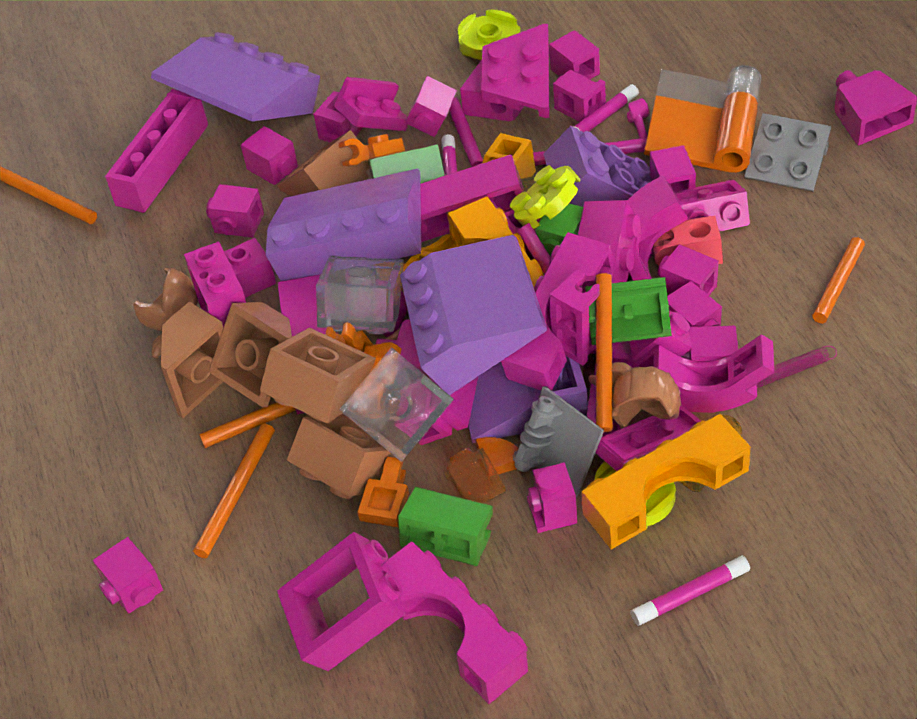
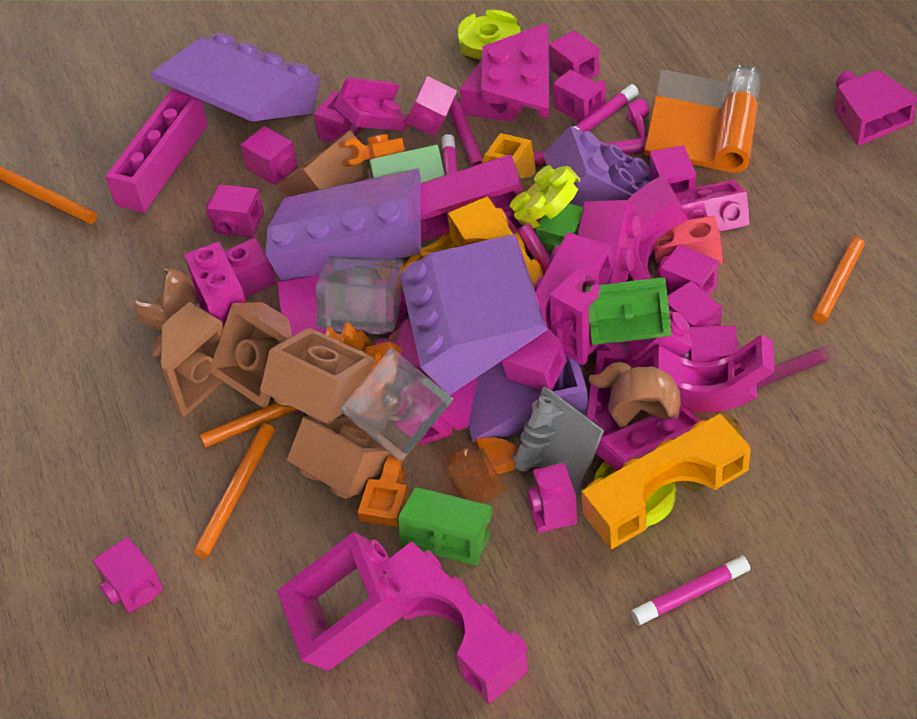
orange bar [596,273,613,432] -> none
light grey hinge [744,113,831,192] -> none

